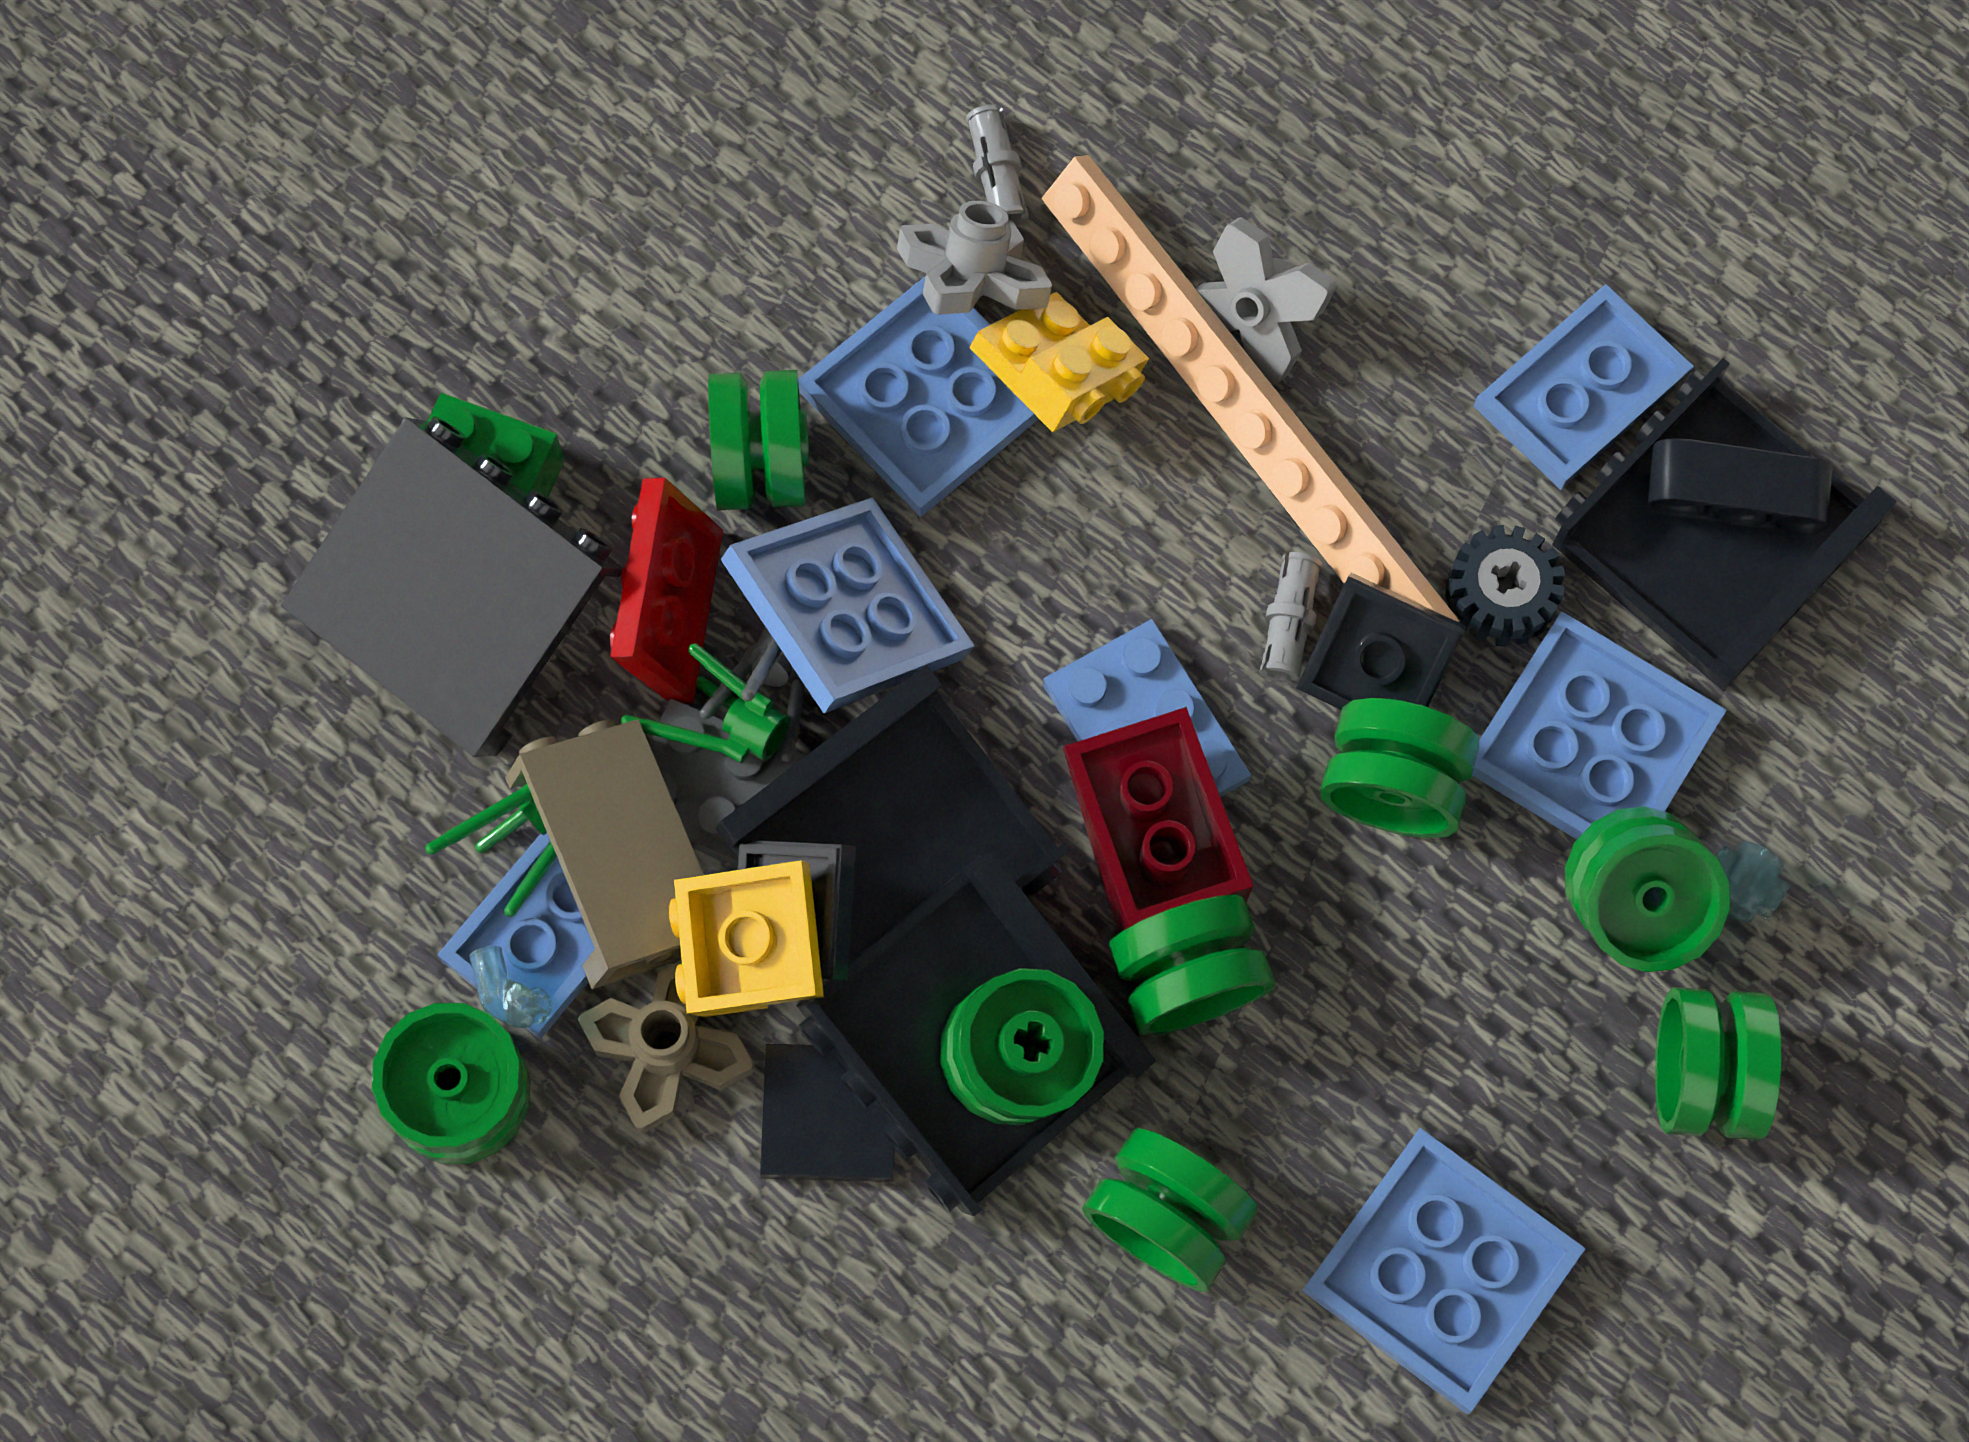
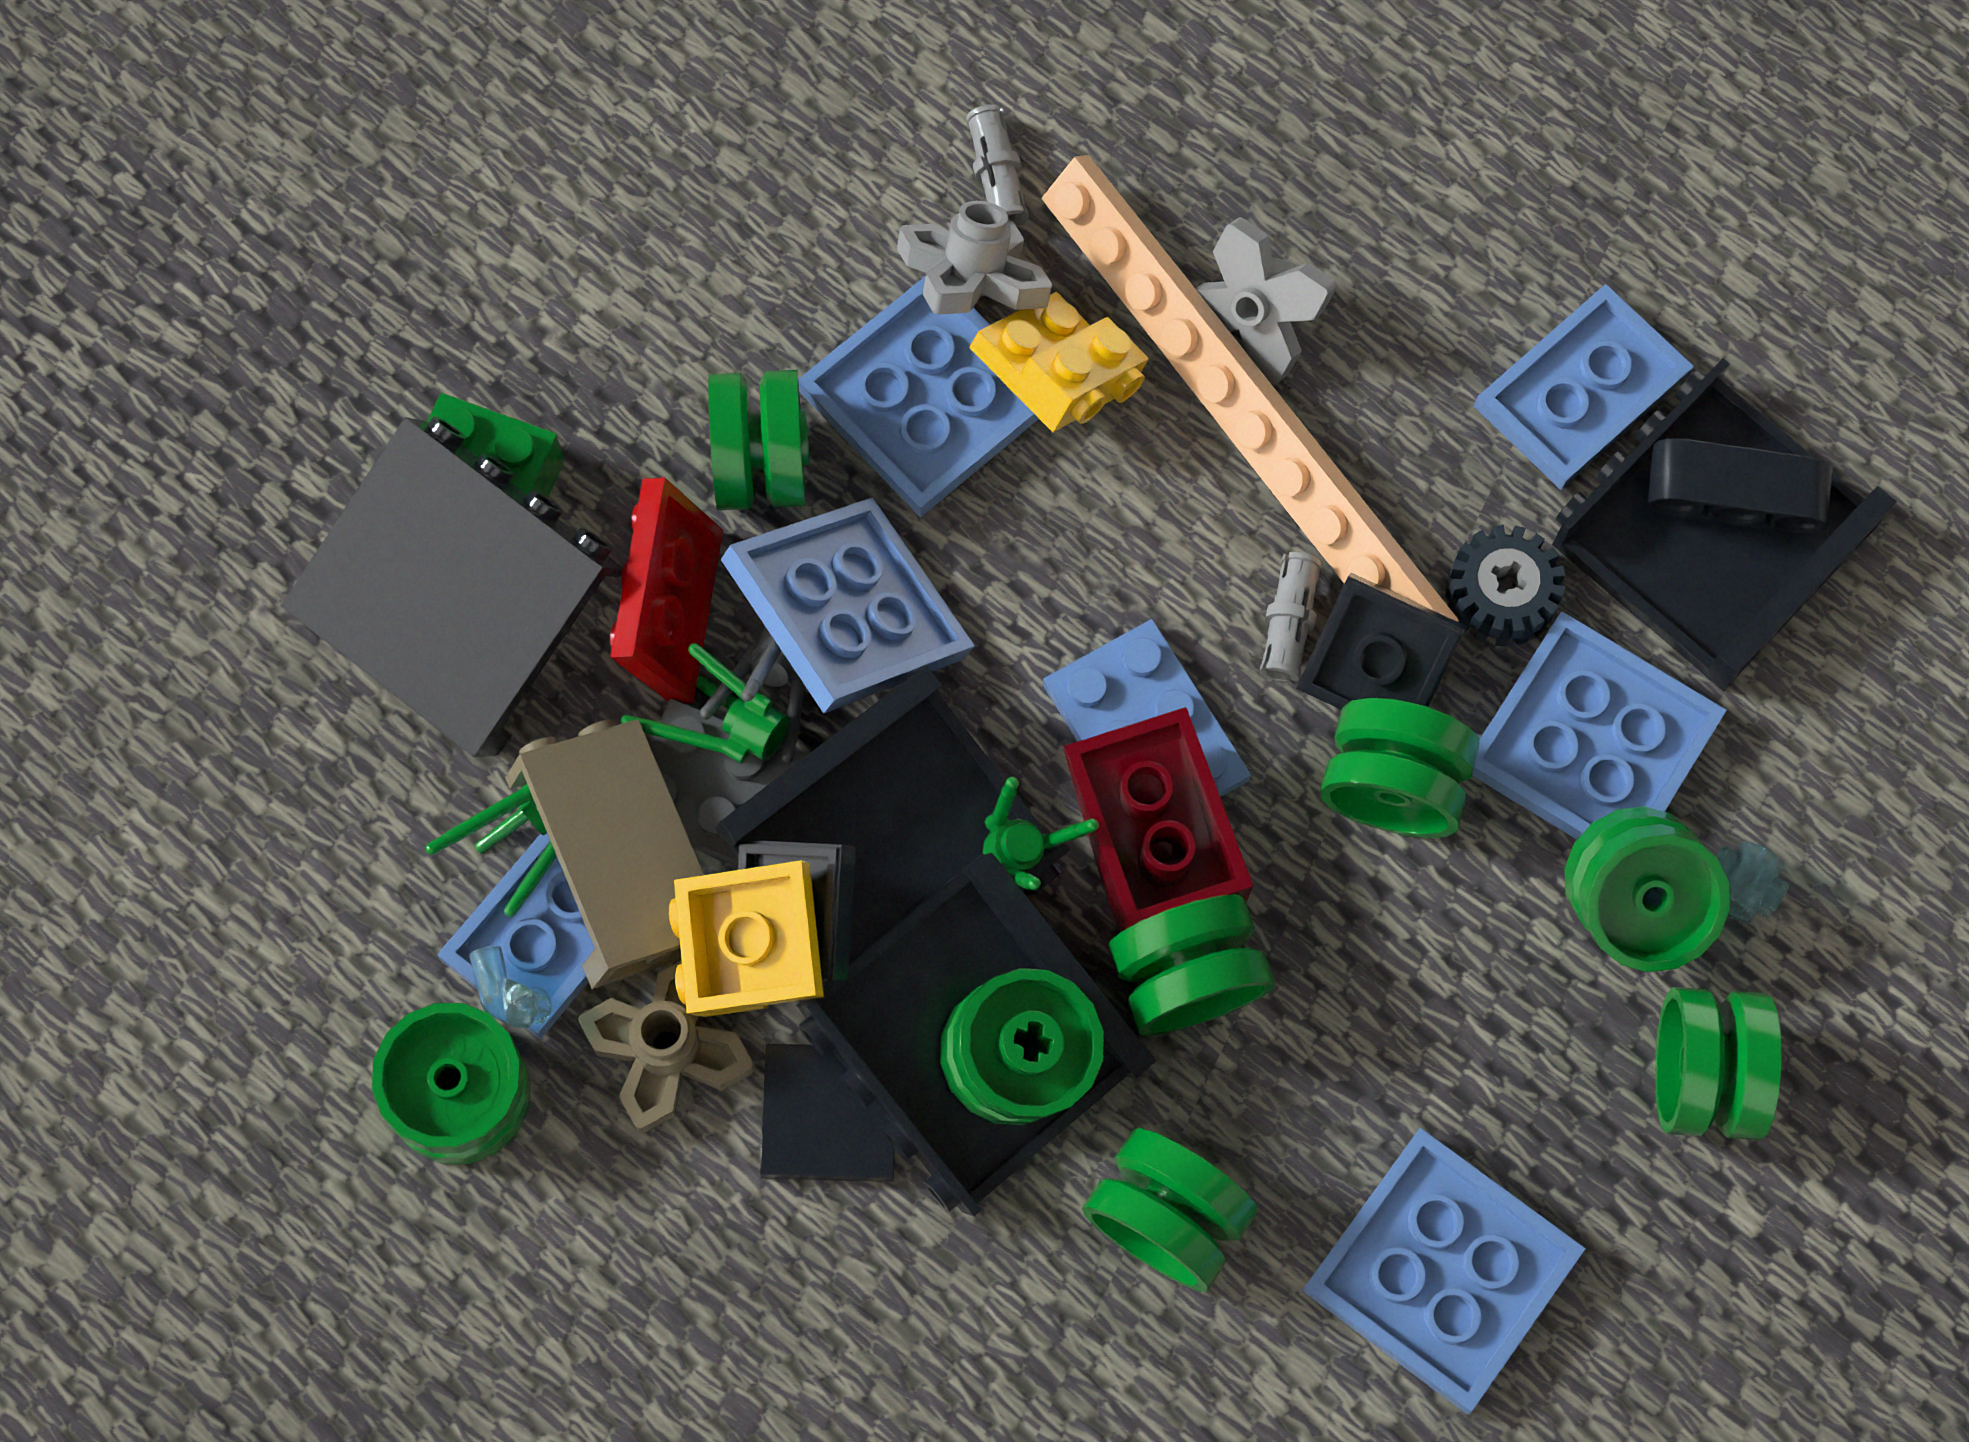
none -> green plant [983,777,1099,890]

